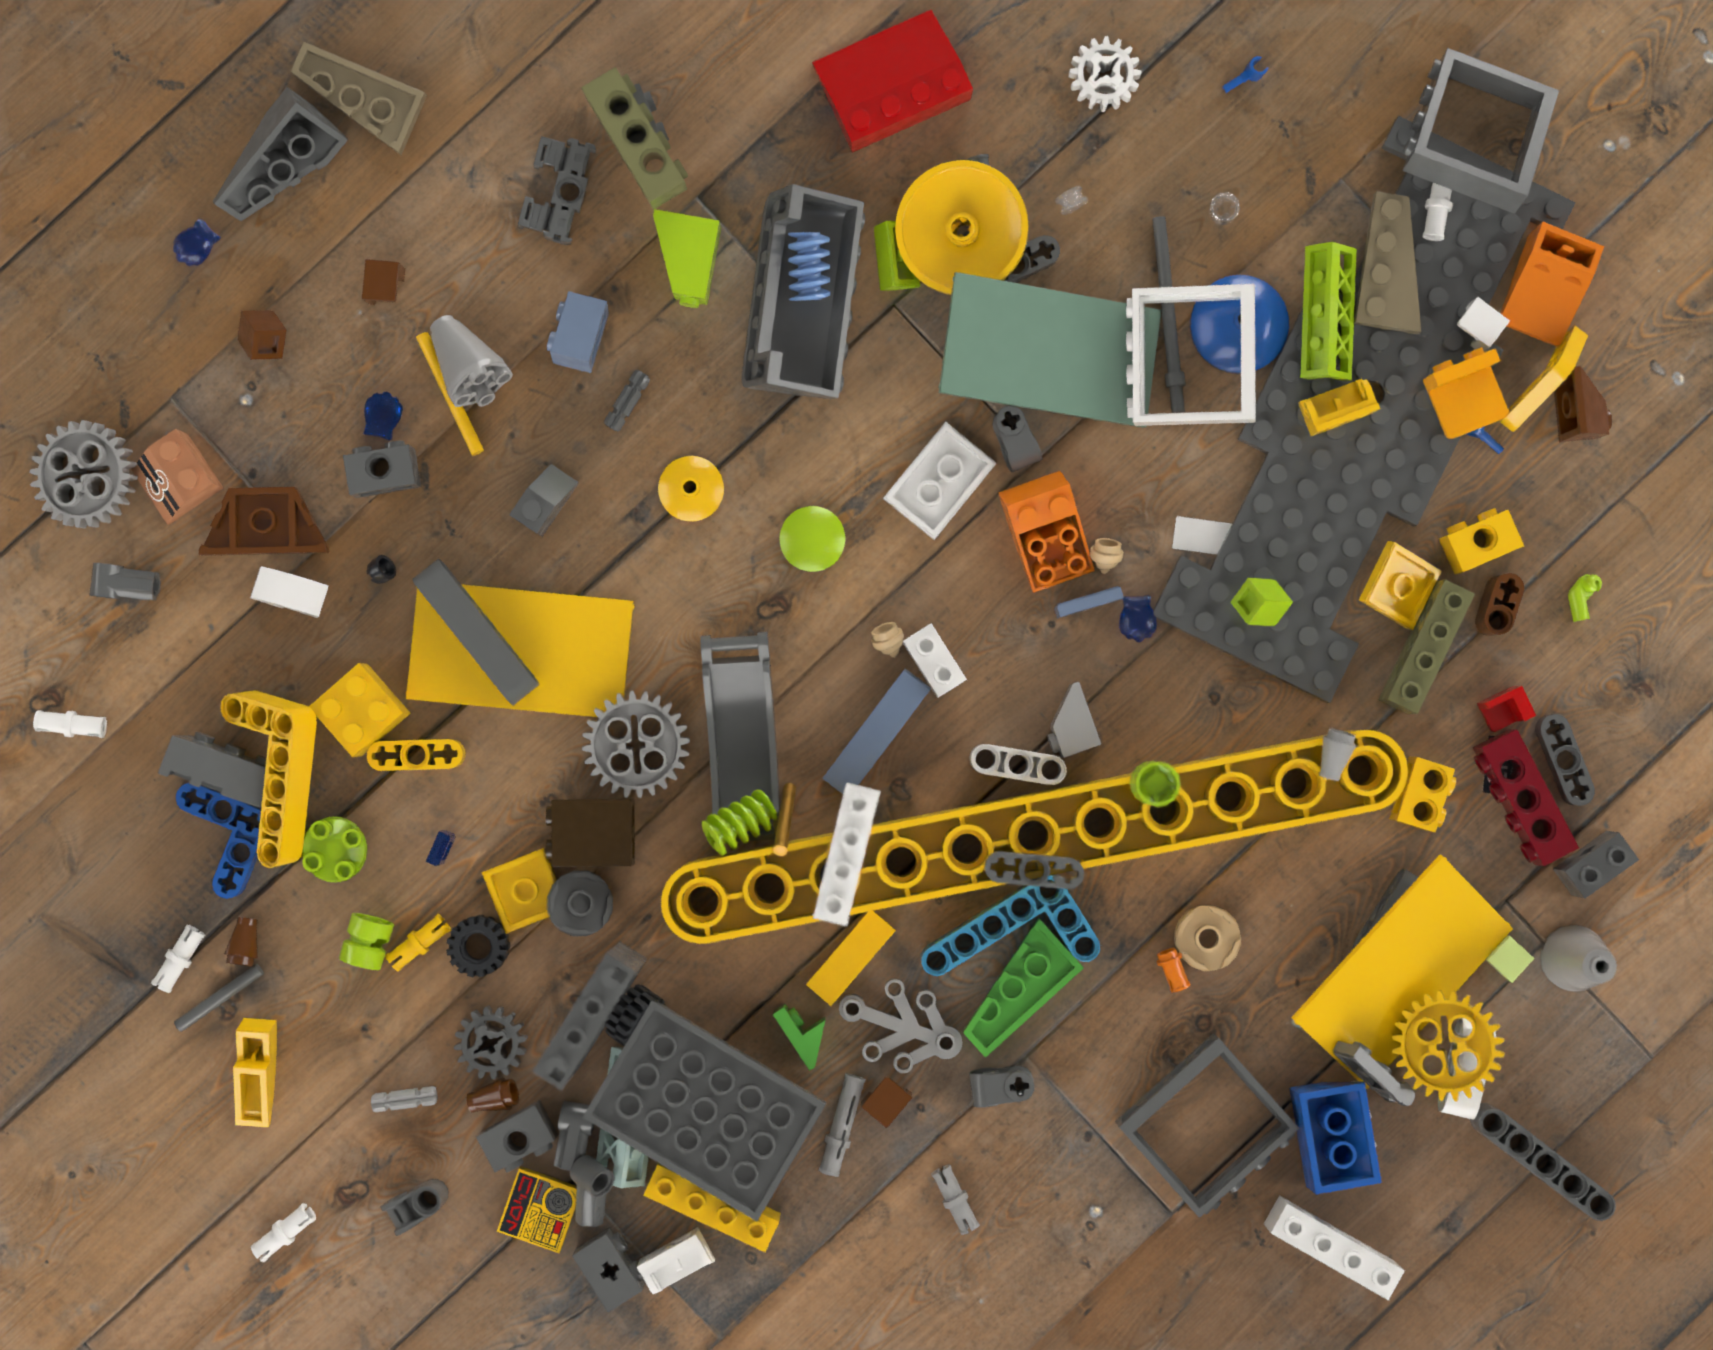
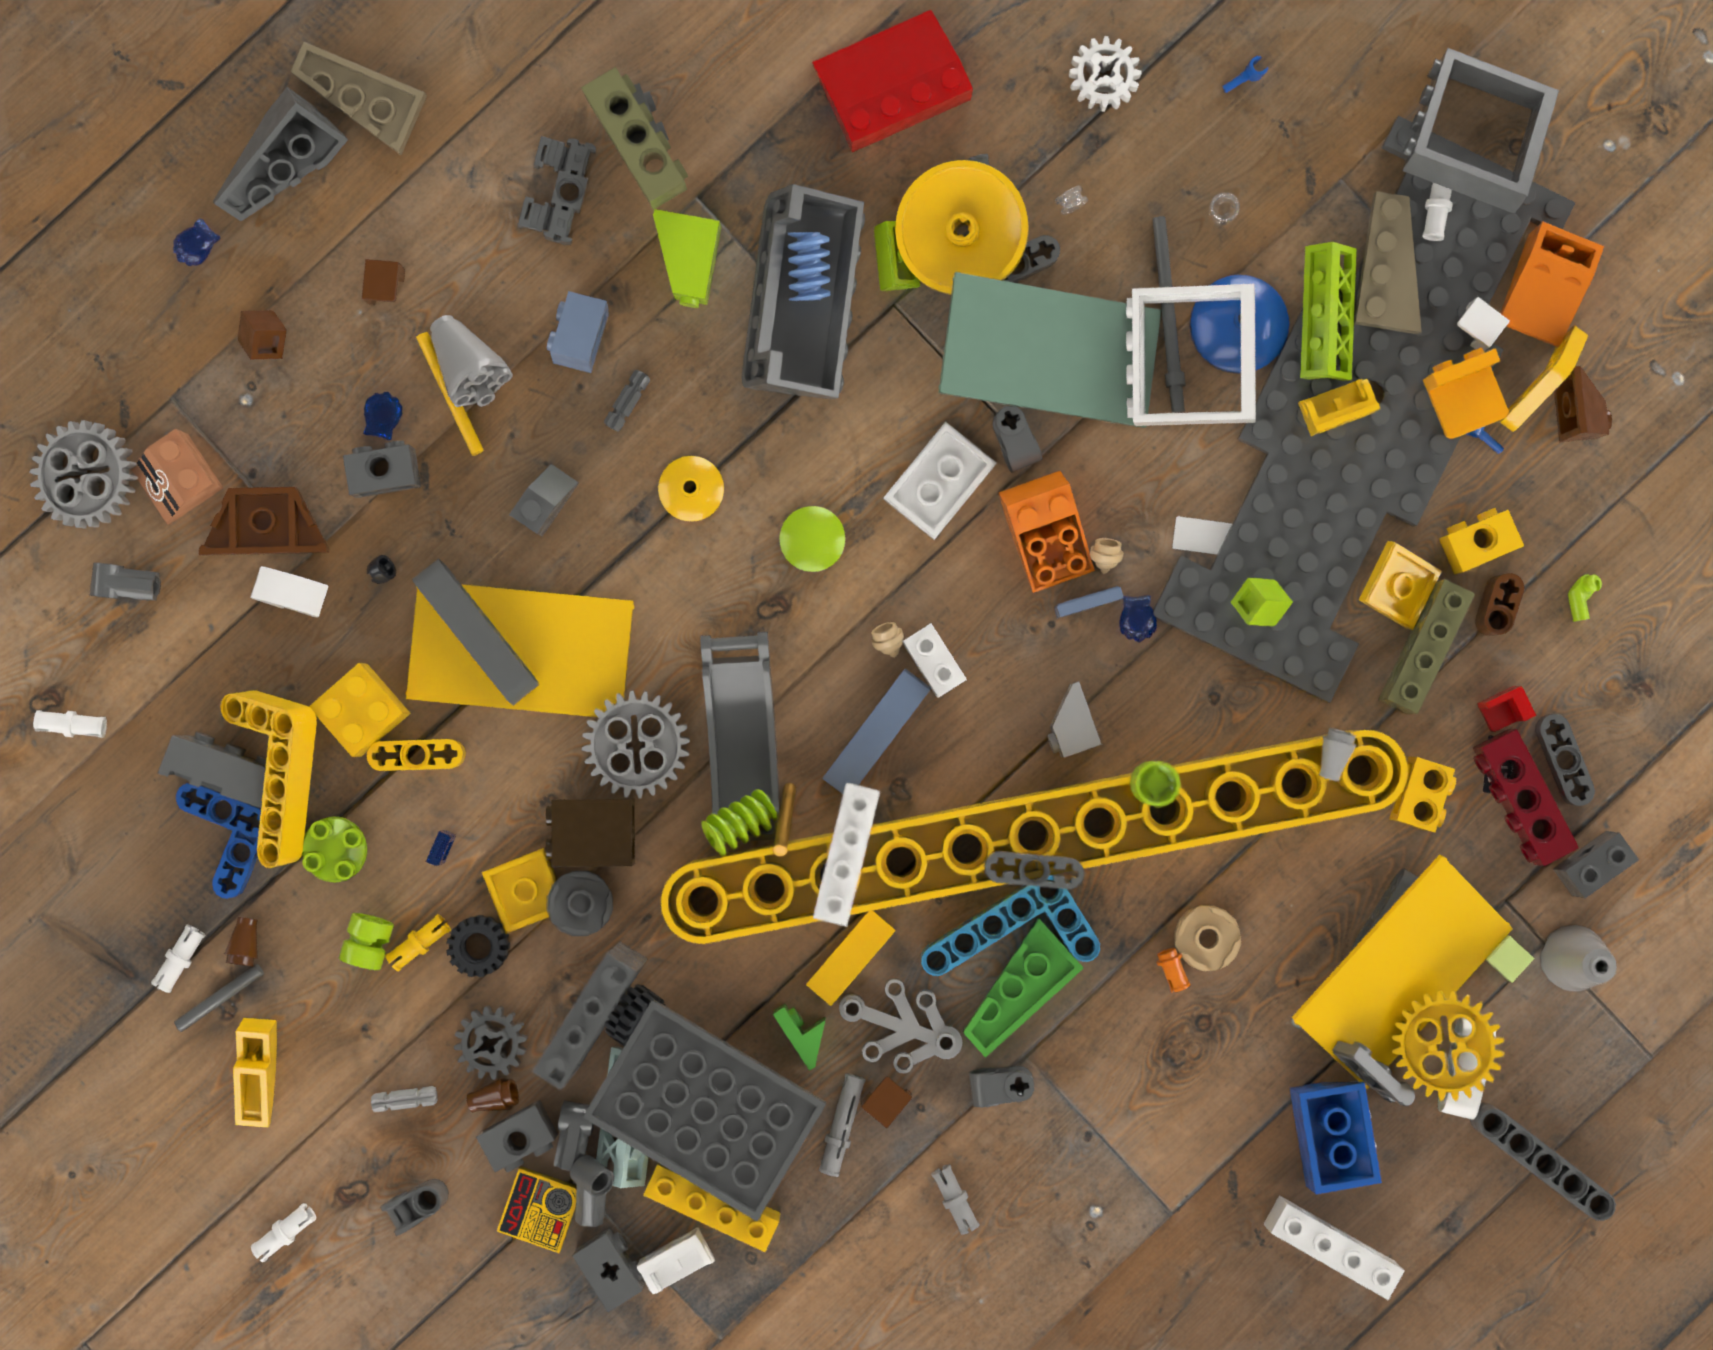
white beam [969,744,1067,785] -> none
dark grey window [1115,1033,1299,1218] -> none

